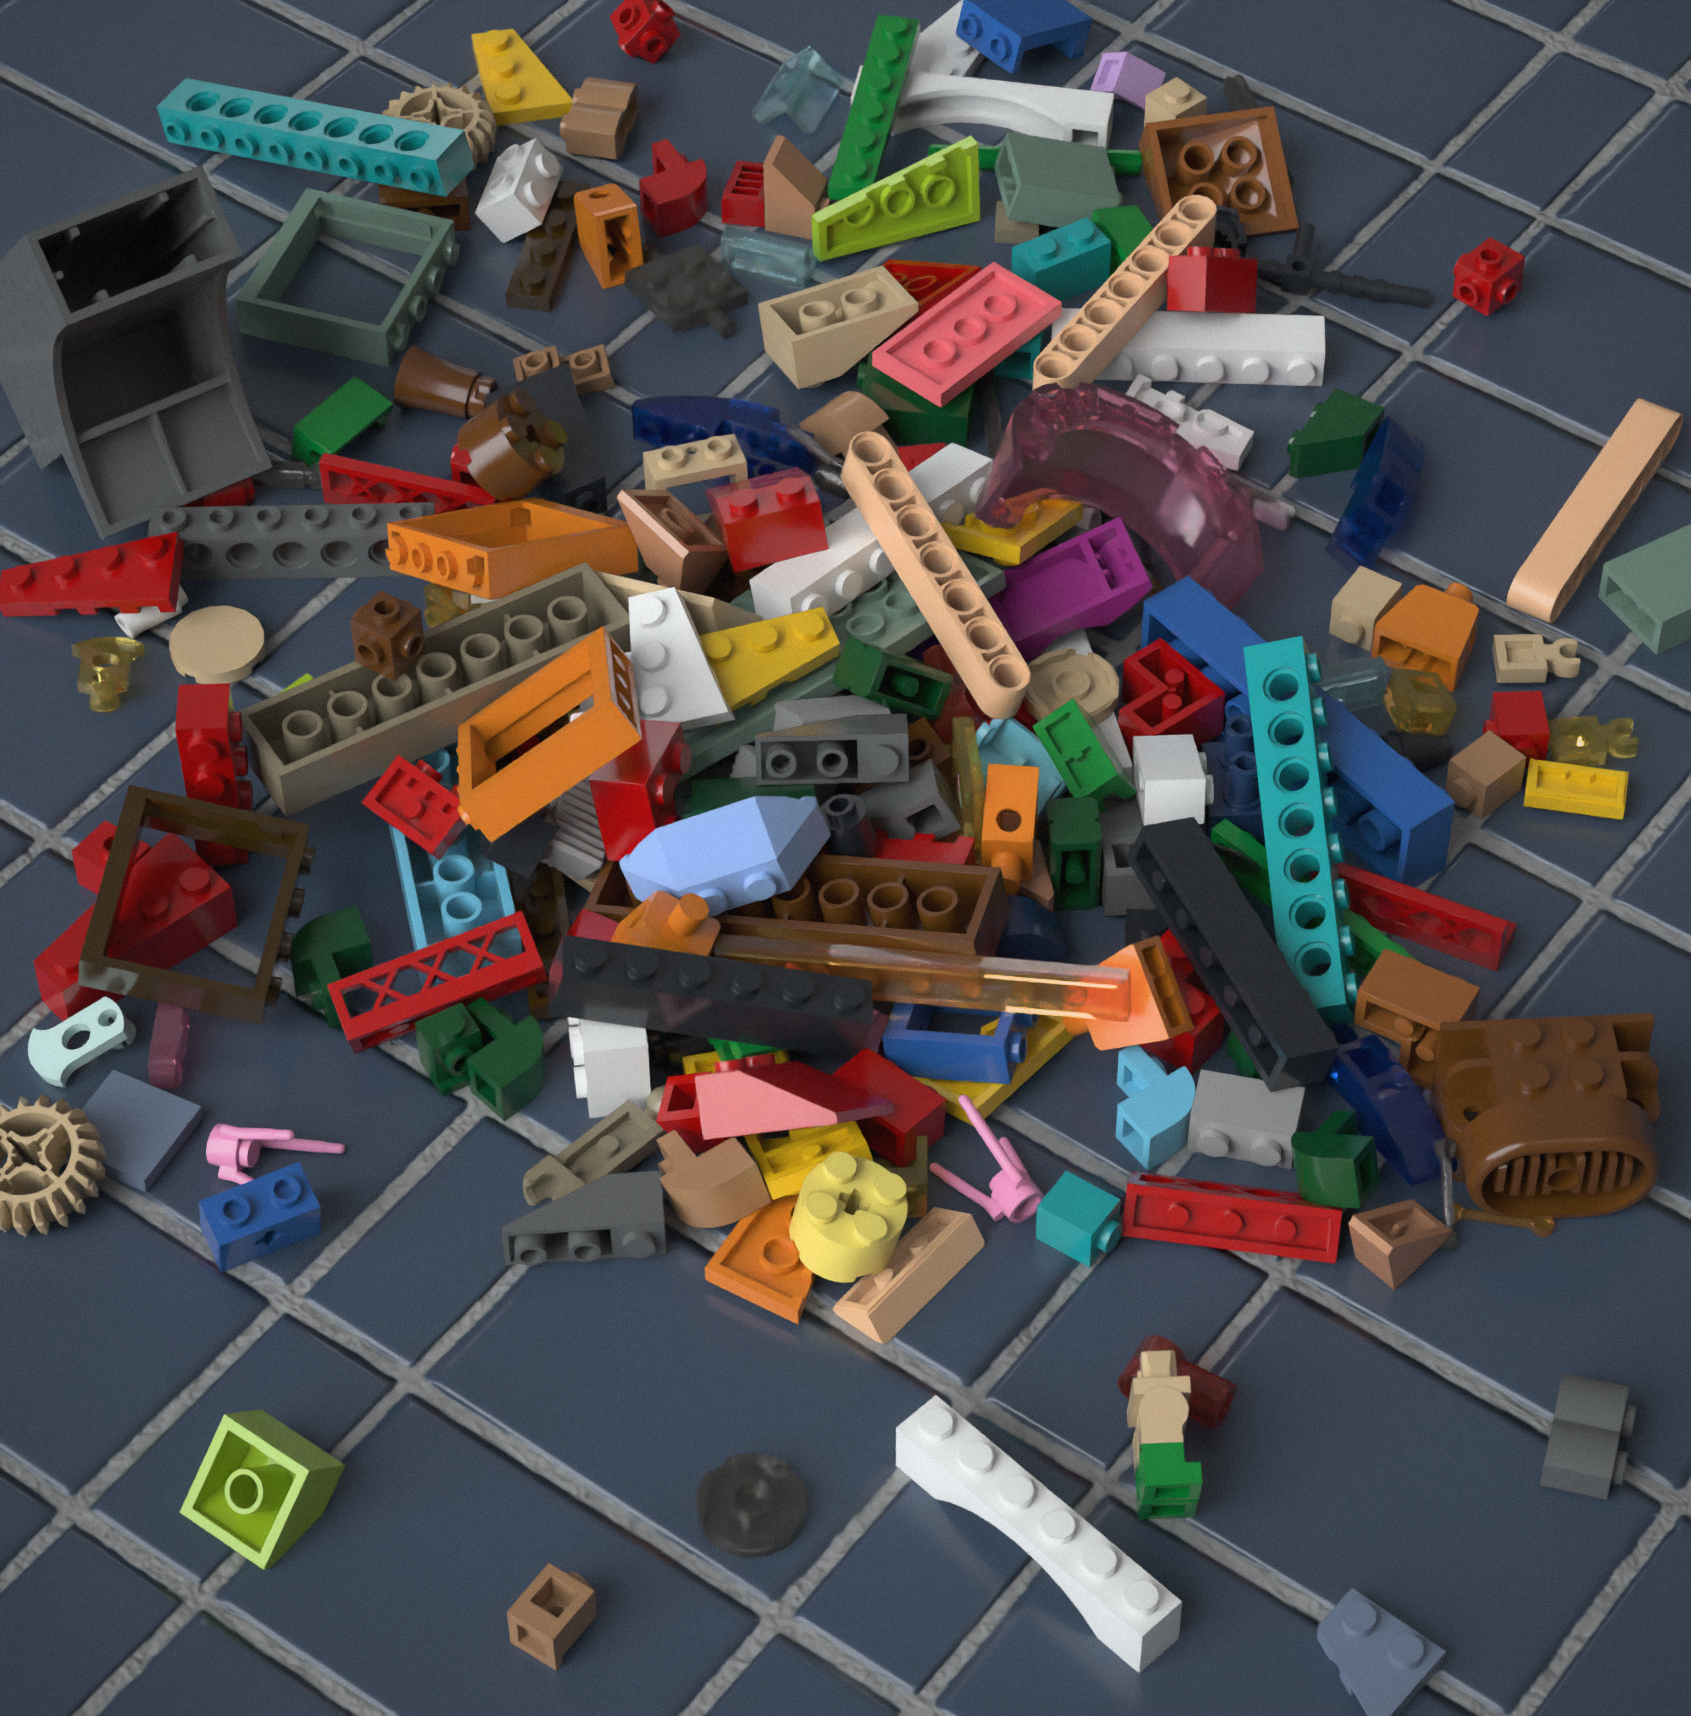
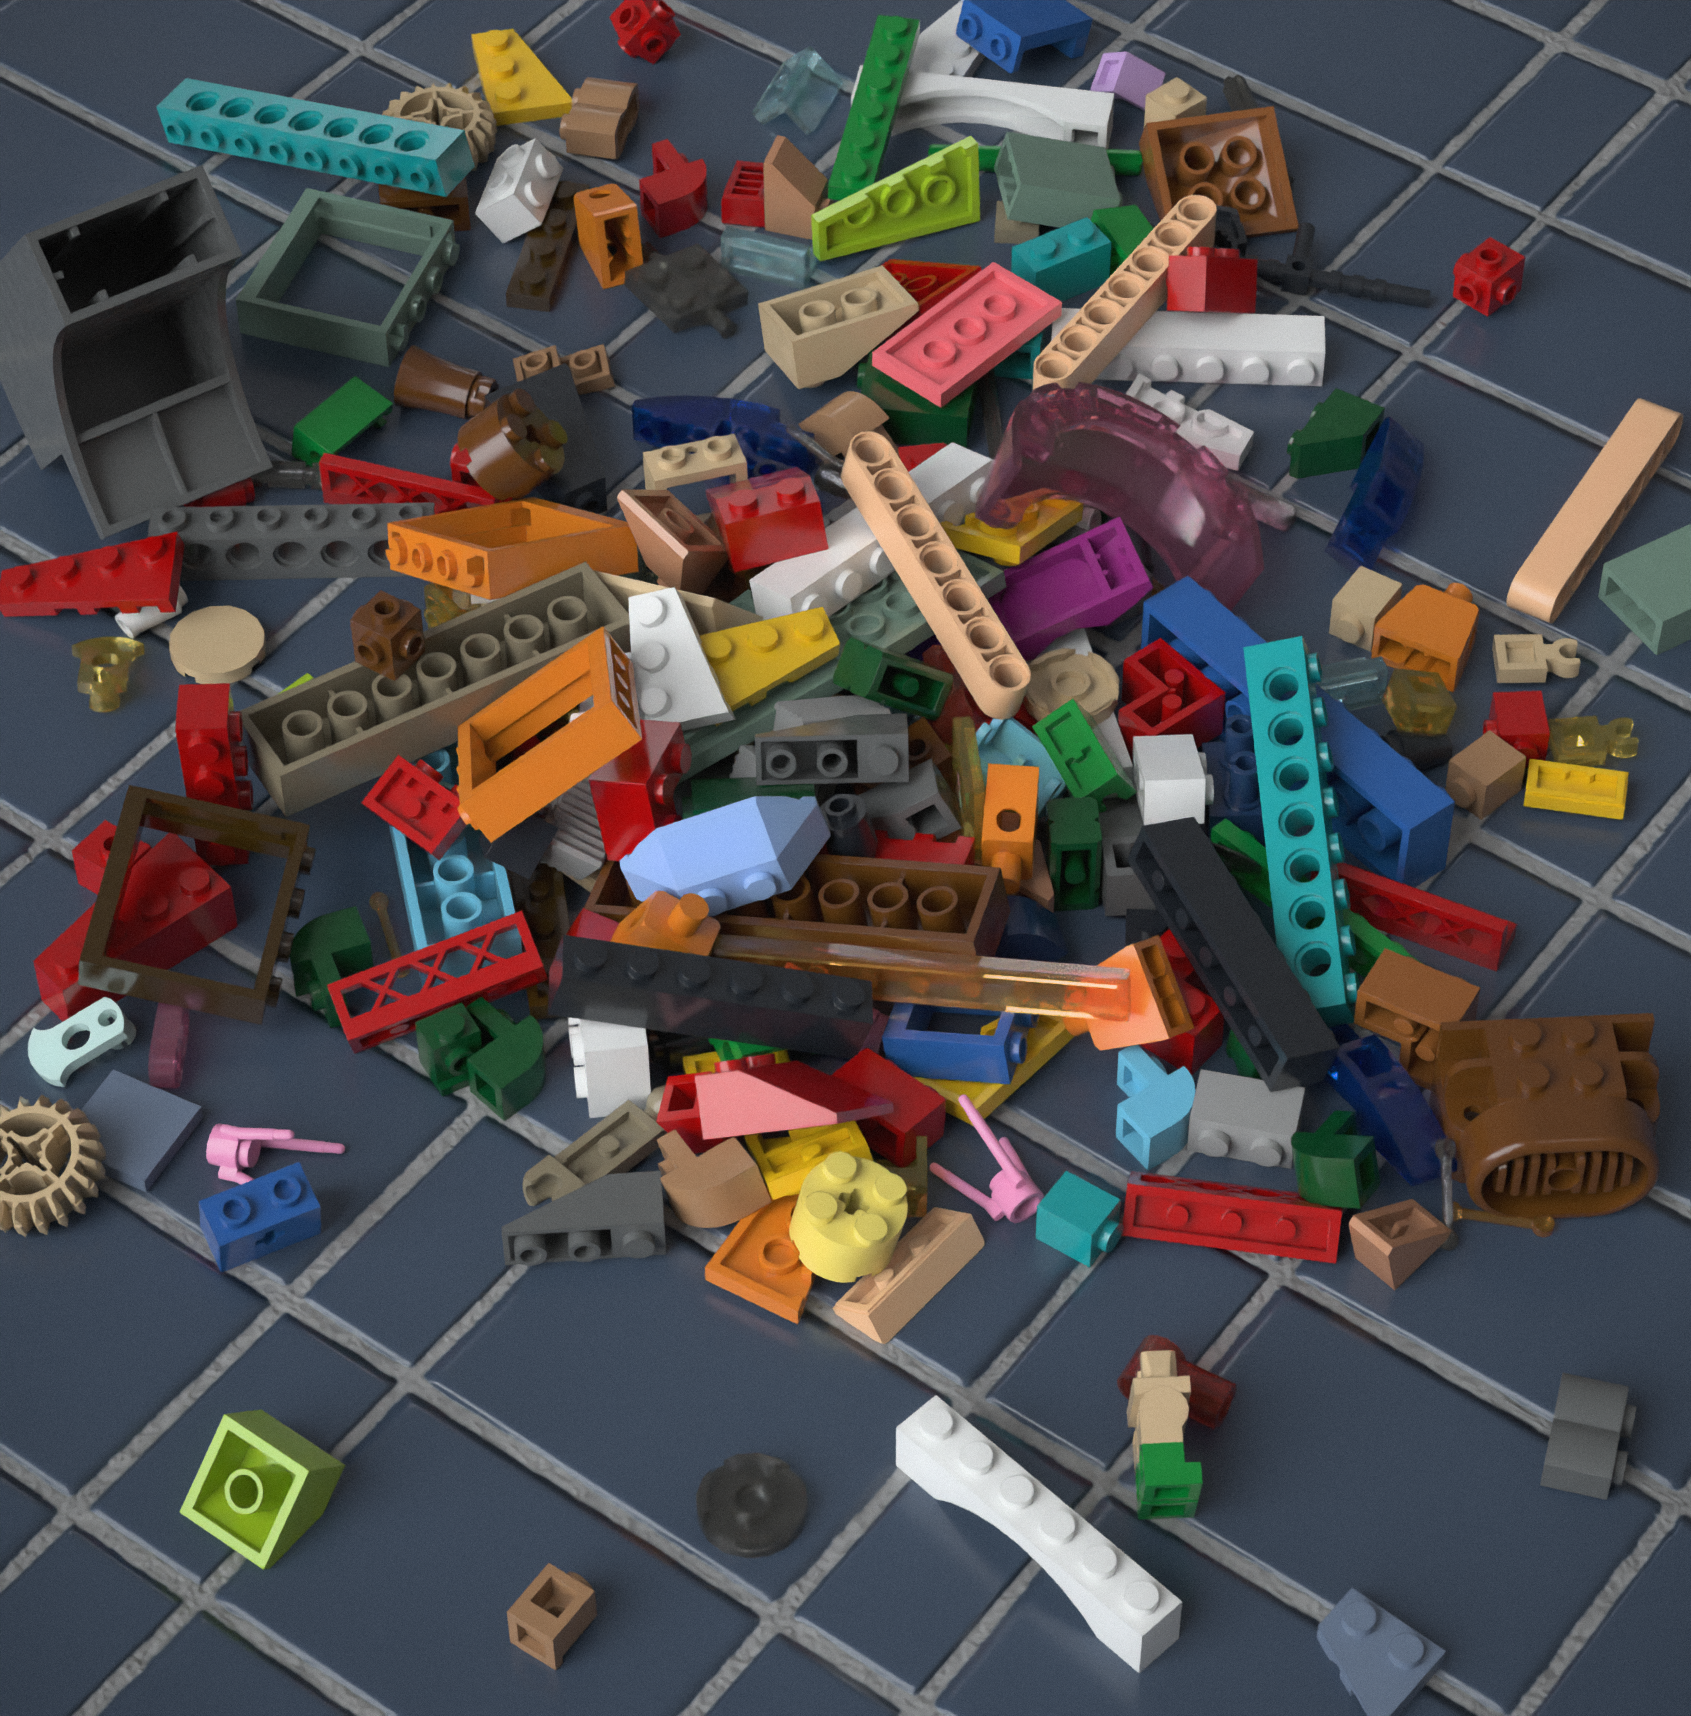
none -> clear orange hinge [369,892,410,978]

